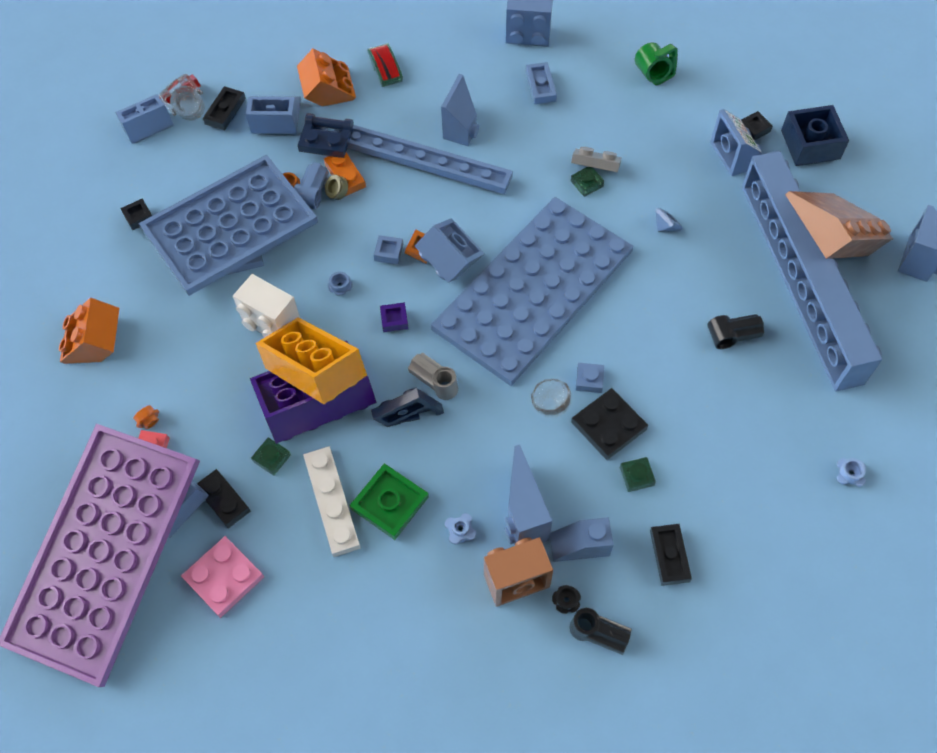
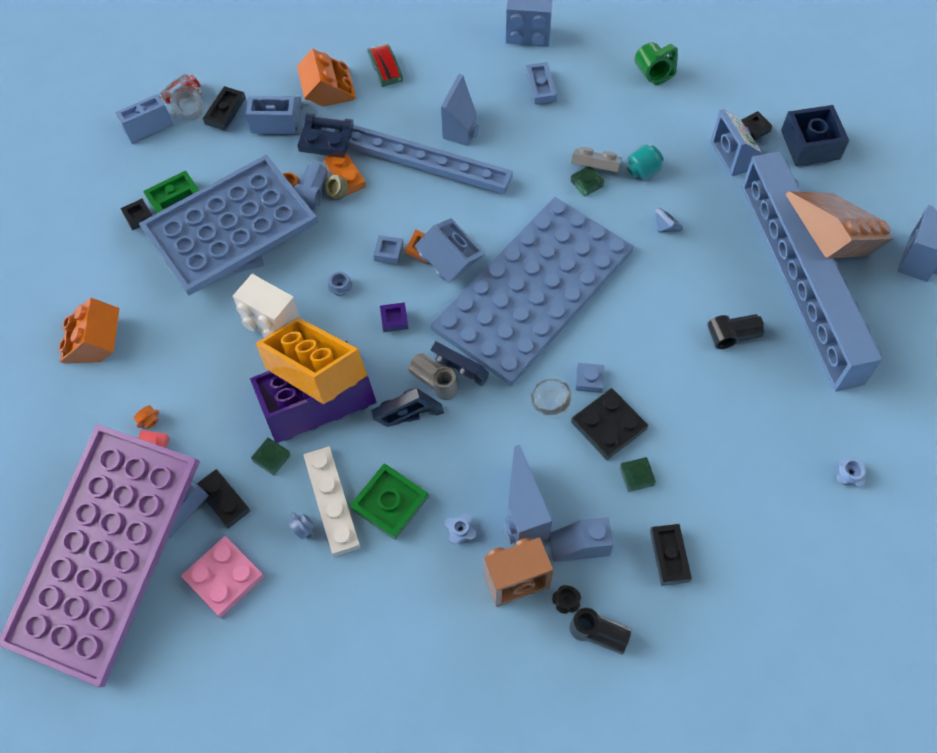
none -> green plate [143,170,200,214]
none -> medium blue plate [288,512,316,540]
none -> dark blue plate [431,341,489,386]
none -> teal head [627,144,664,180]

